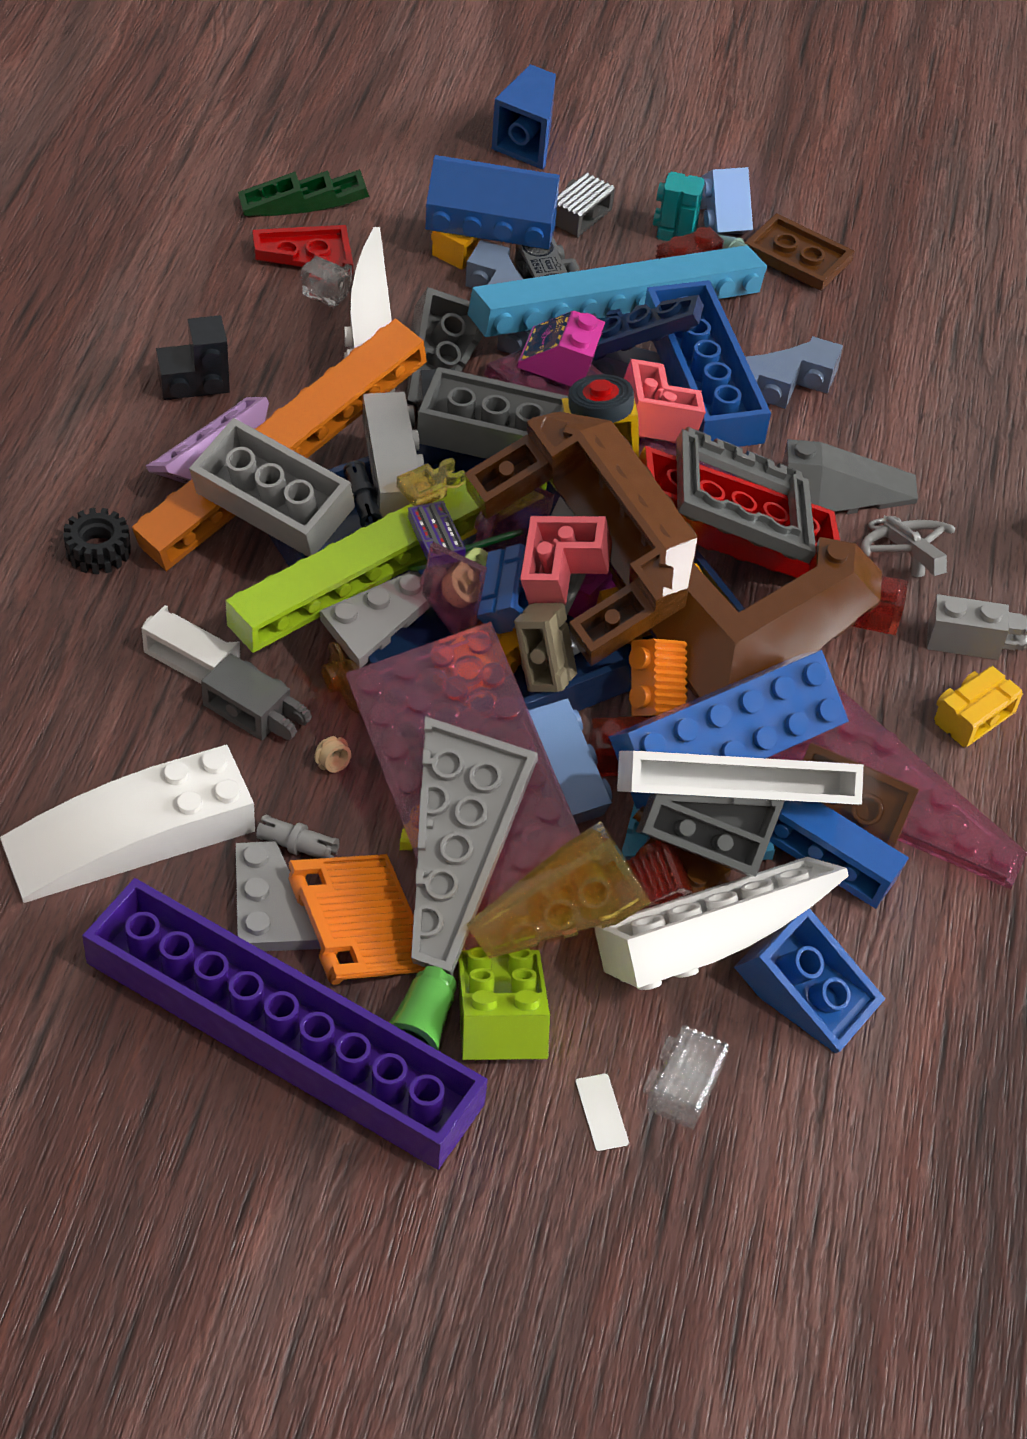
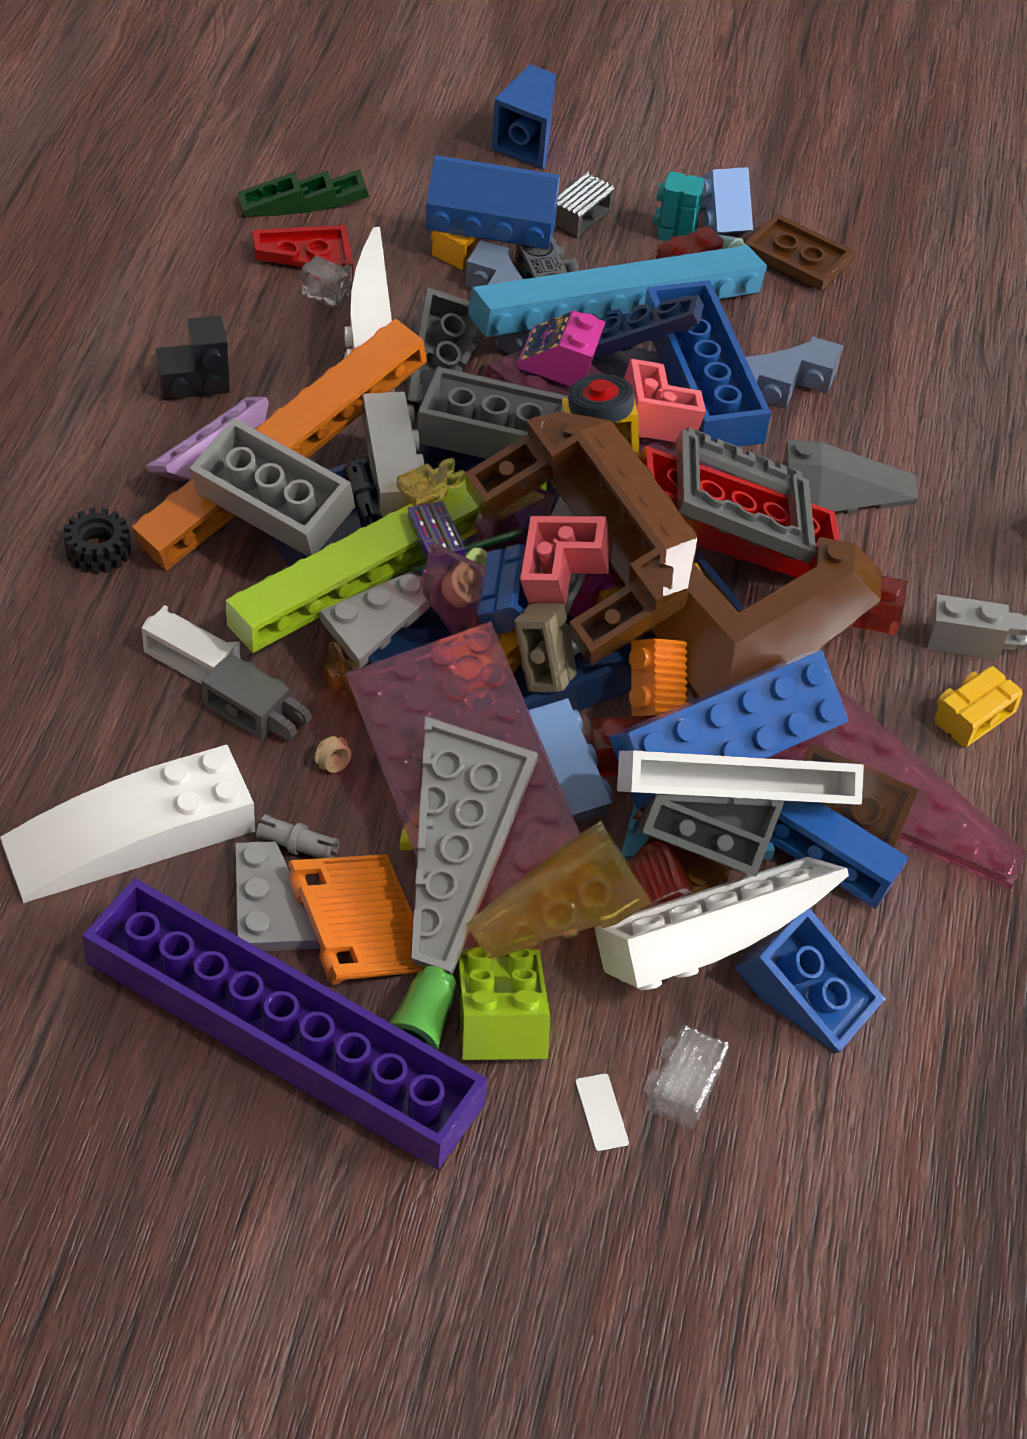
light grey piece [861,515,955,577] -> none

